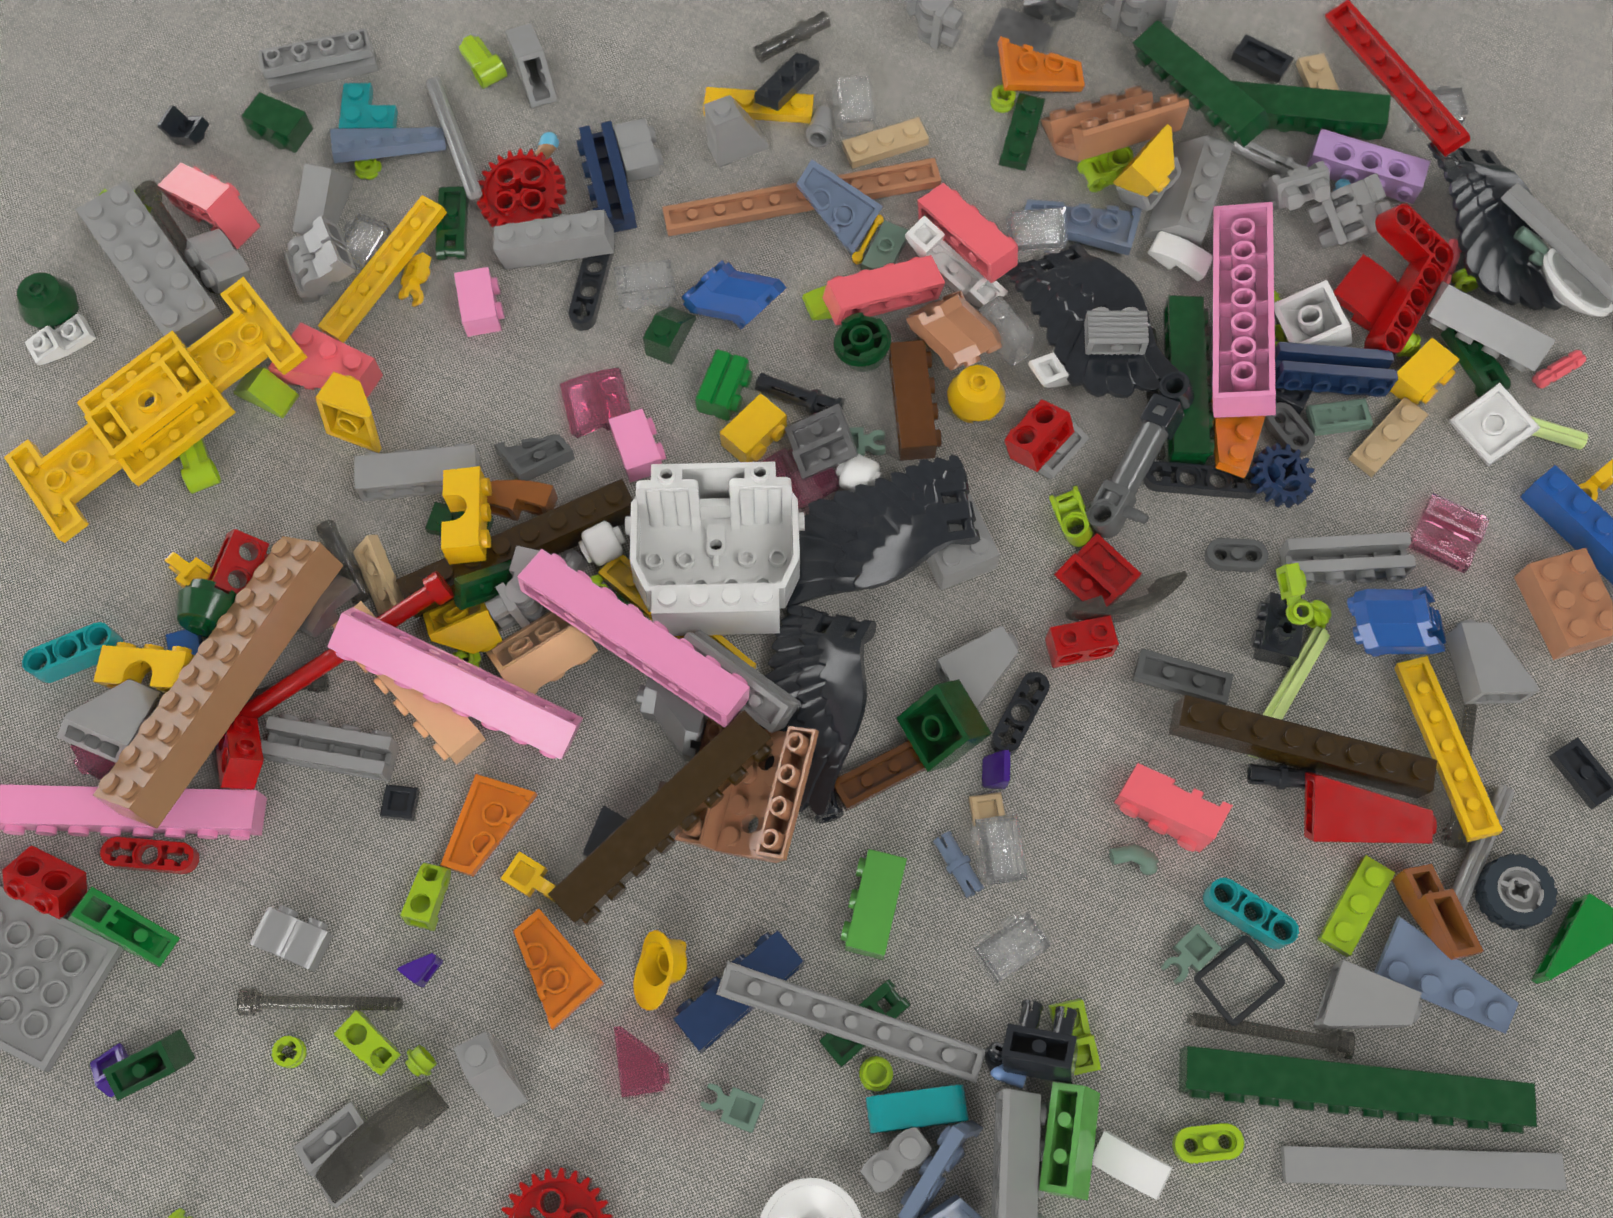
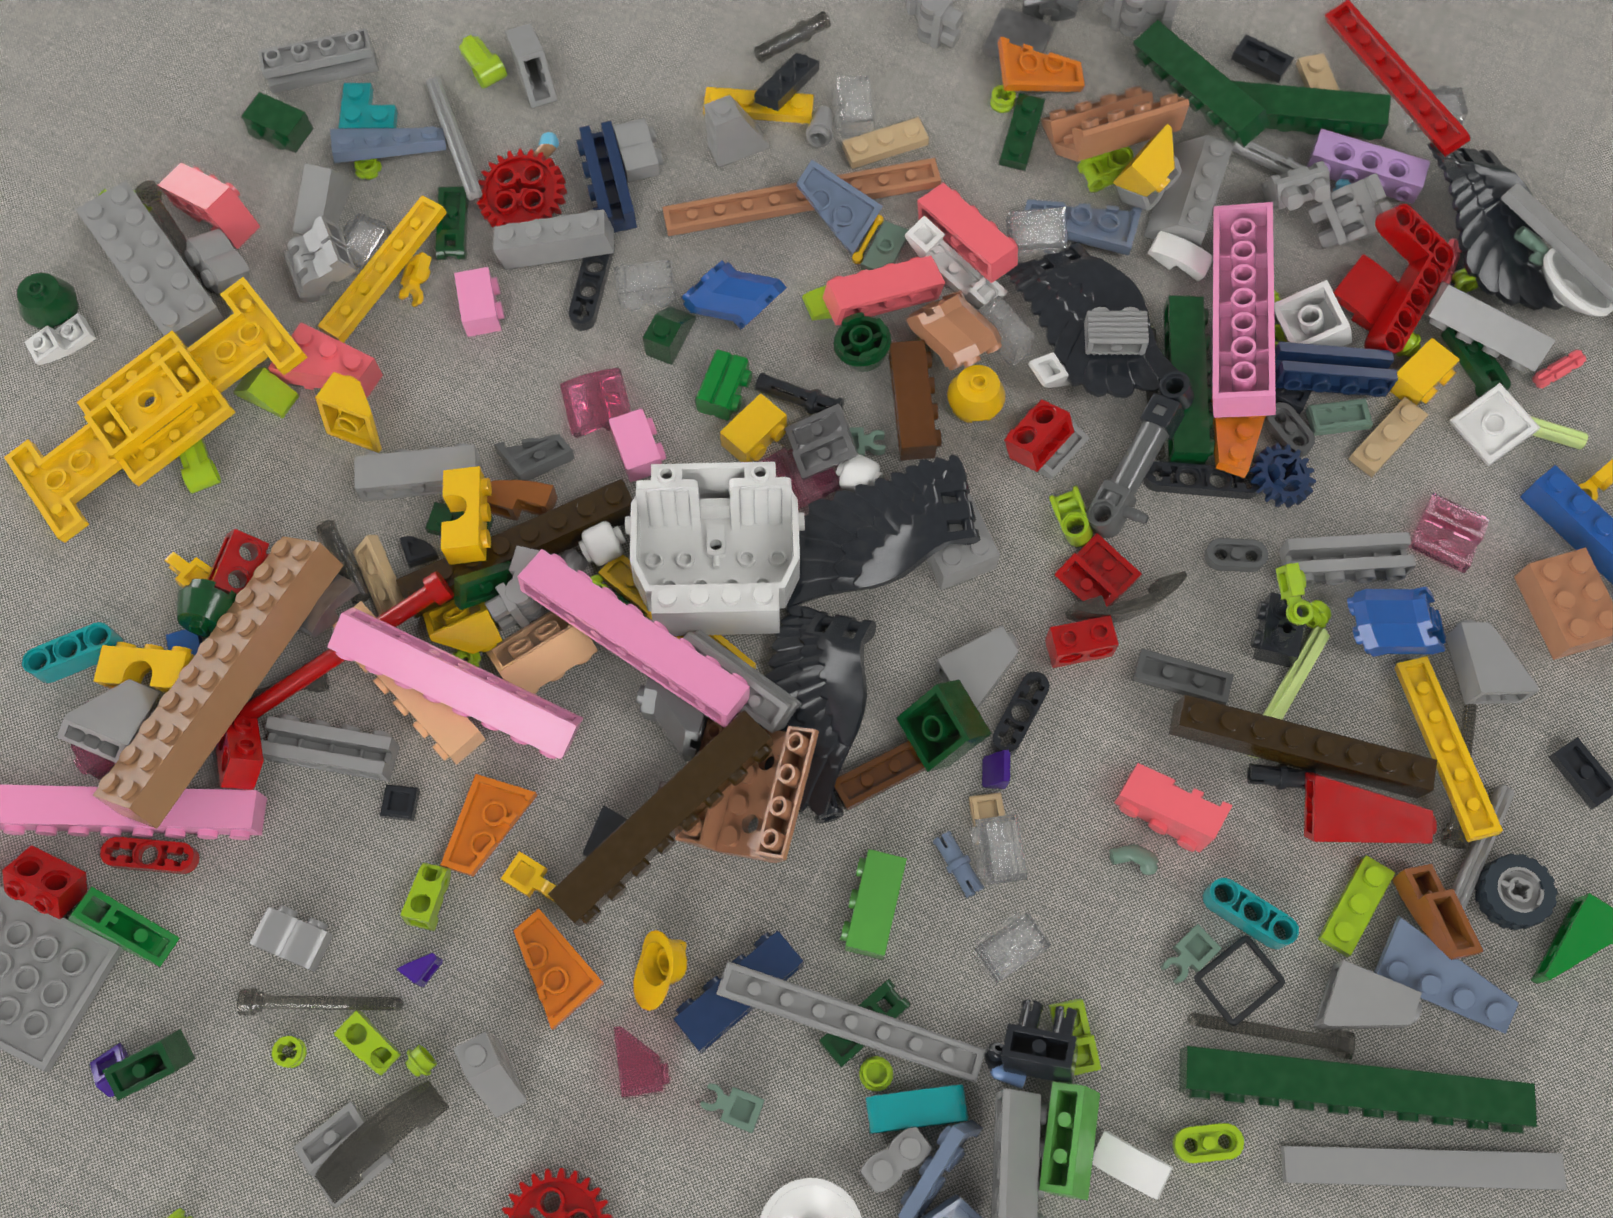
black bracket [157,106,210,145] -> none
none -> black tile [400,536,439,568]

